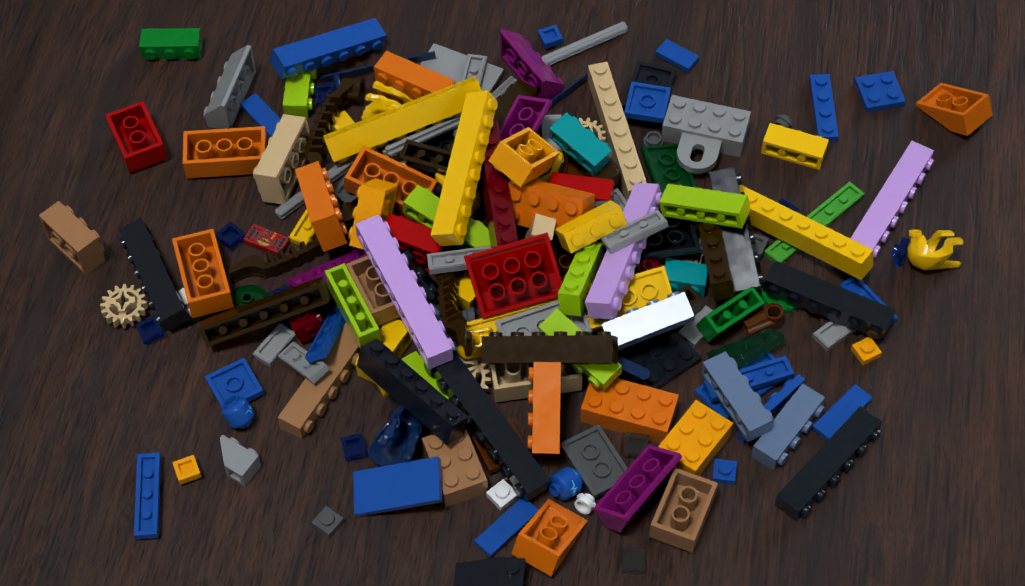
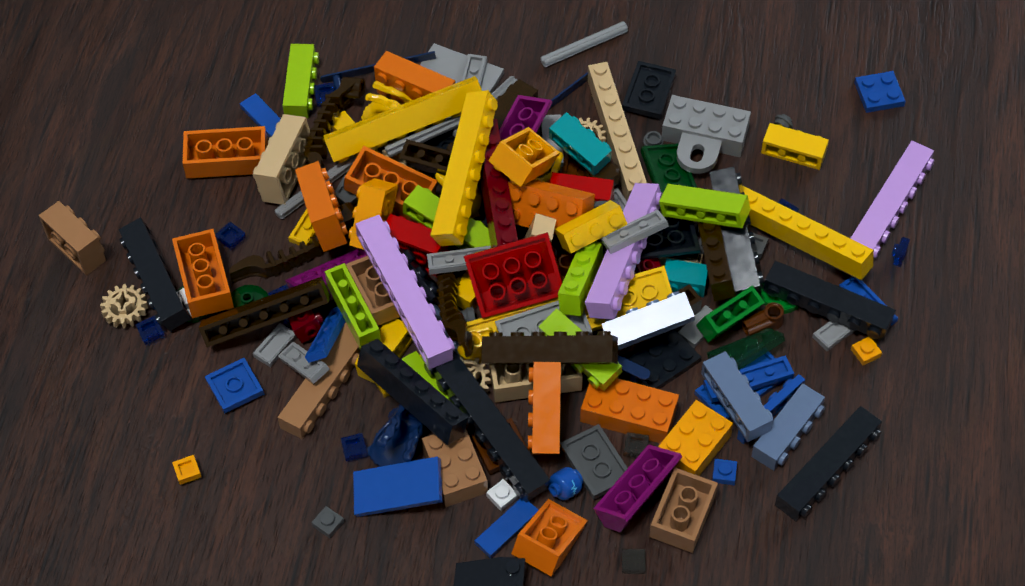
red brick [105,101,168,173] -> none
blue plate [134,453,161,540] -> none
green brick [139,28,203,60] -> none
light grey slope [203,45,256,129] -> none
light grey slope [220,435,261,486] -> none
blue head [221,395,254,429] -> none
tile [243,224,290,256] -> none
blue brick [270,18,387,79] -> none
magenta slope [499,29,564,100] -> none
blue plate [538,25,563,49] -> none
white plate [574,493,596,514] -> none
blue plate [624,81,671,124] -> none
blue tile [655,39,699,73] -> none
bright green tile [763,181,865,264] -> none
blue plate [809,74,839,142] -> none
blue tile [812,384,873,441] -> none
yellow piece [907,229,963,270] -> none
orange slope [916,83,993,136] -> none

